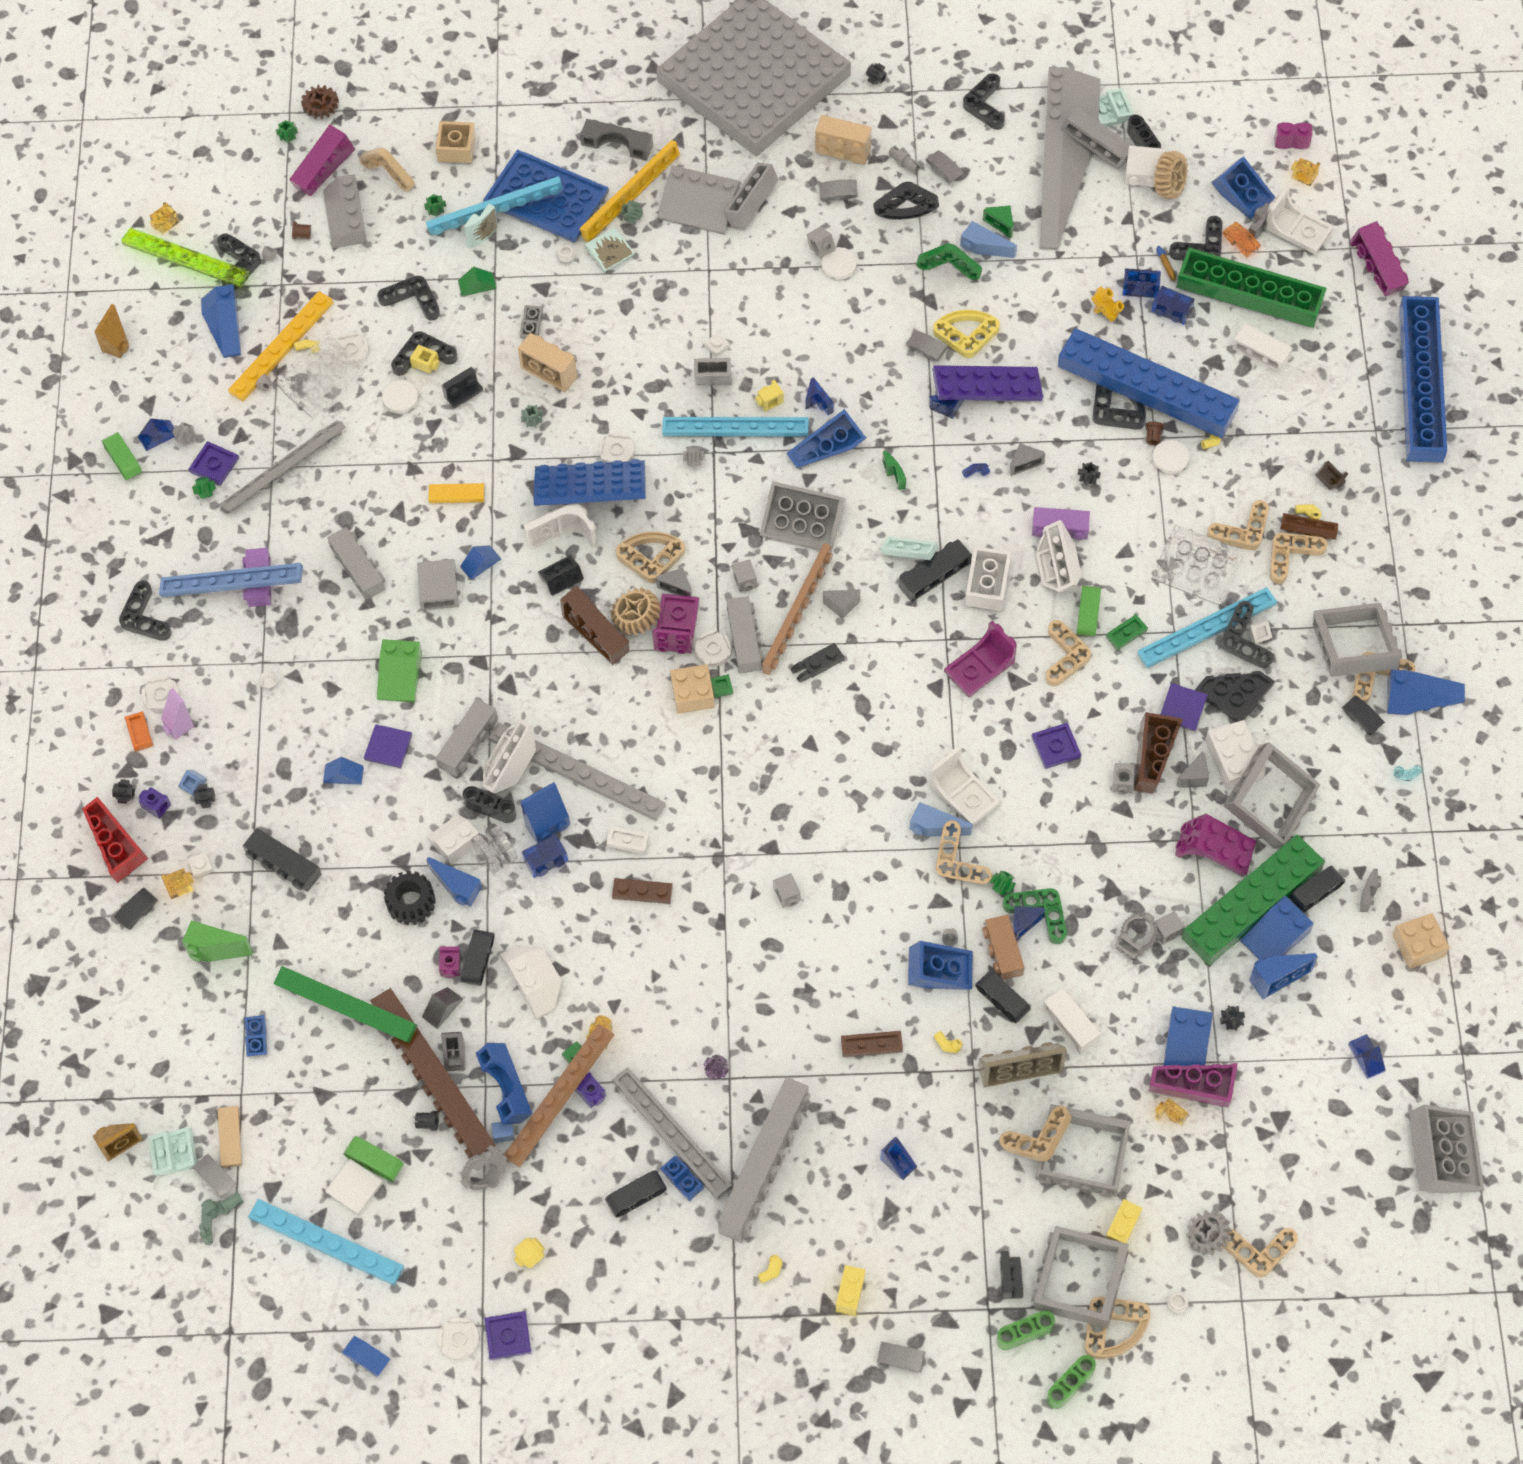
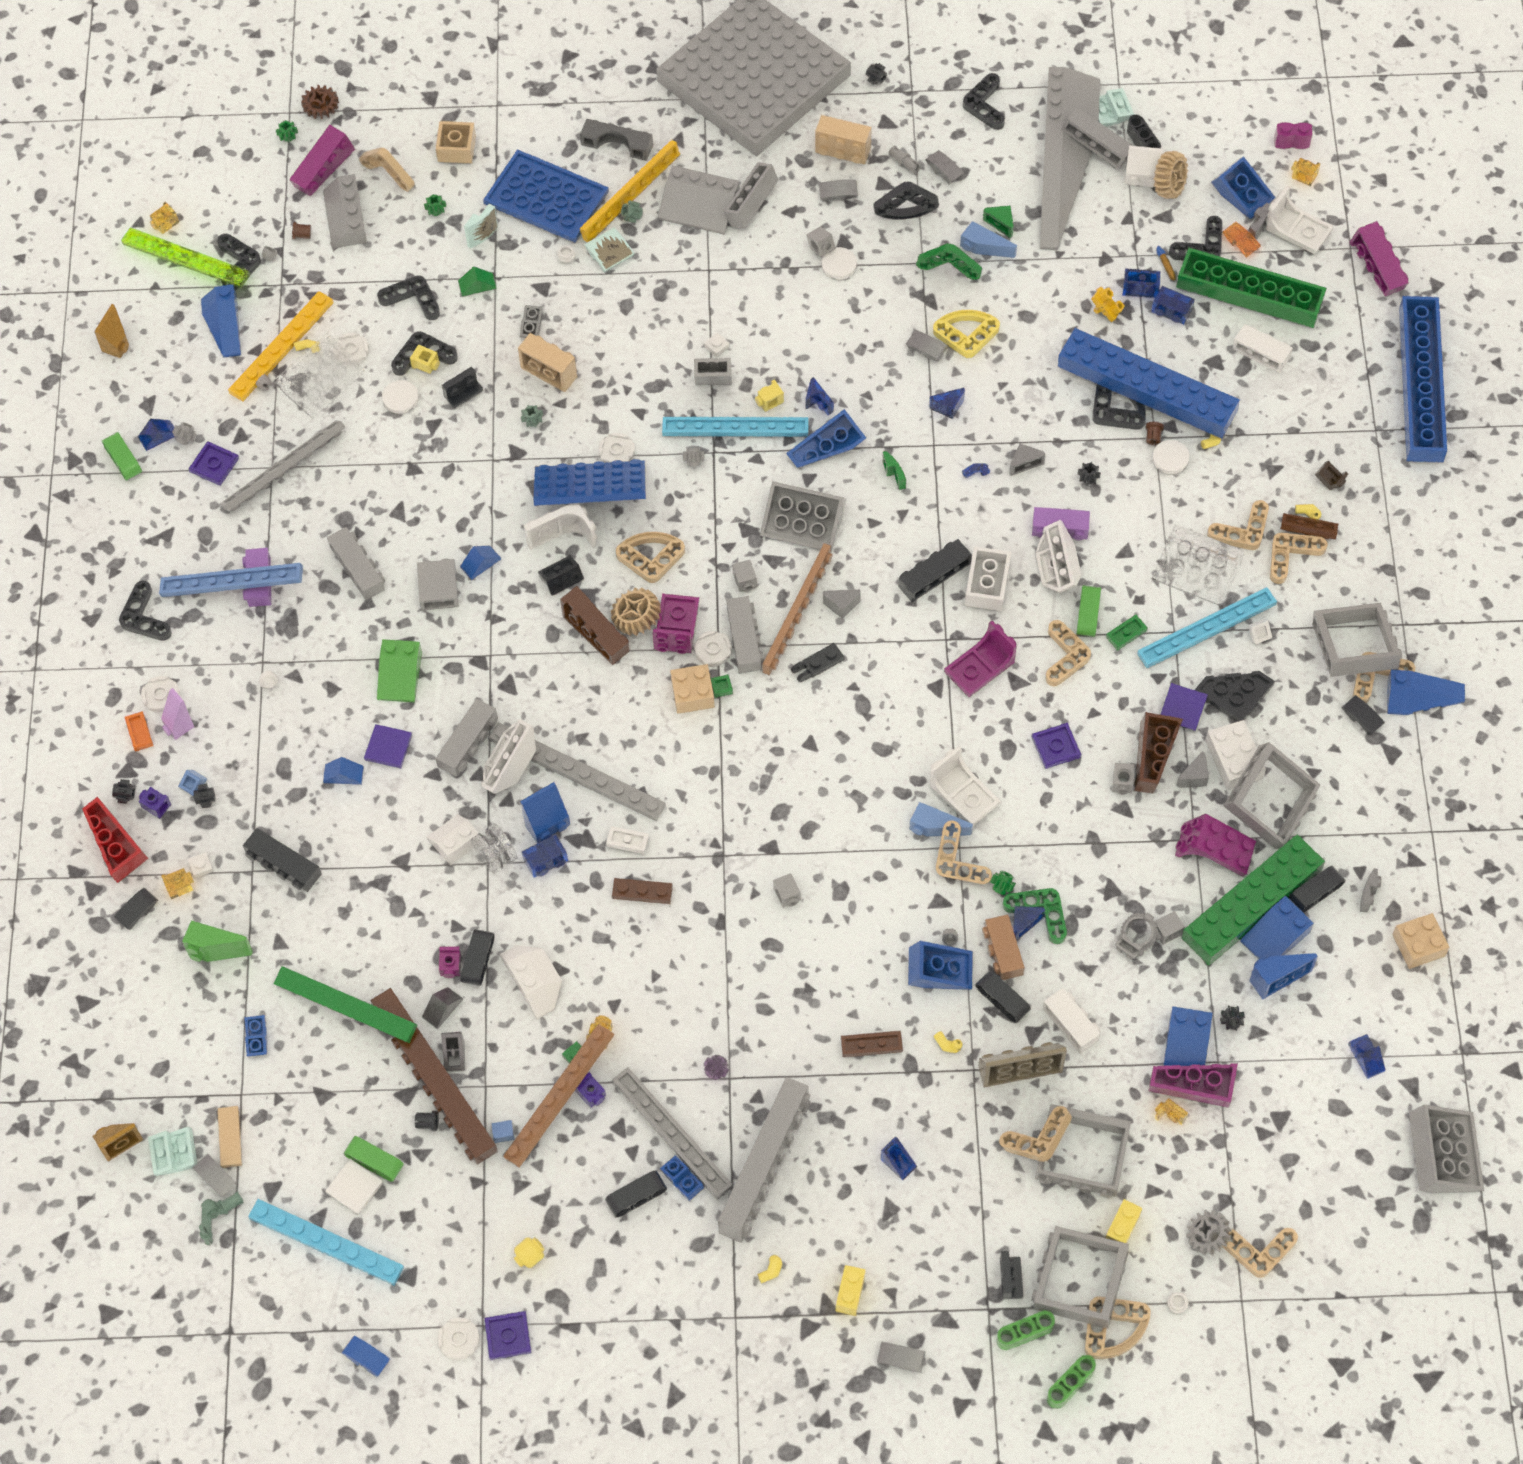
green gear [192,477,216,498] -> none
black tyre [384,871,436,925] -> none
medium azure plate [426,176,564,235] -> none
blue slope [426,857,482,907] -> none
yellow tile [428,483,485,503] -> none
light grey piece [461,1145,509,1190] -> none
black beam [462,786,517,823] -> none
blue arch [476,1043,533,1124] -> none
flat silver slope [656,568,692,596] -> none
light aqua plate [880,537,938,560] -> none
dark purple plate [932,365,1043,401] -> none
black beam [1220,601,1274,668] -> none
clear light blue arm [1394,764,1423,781] -> none

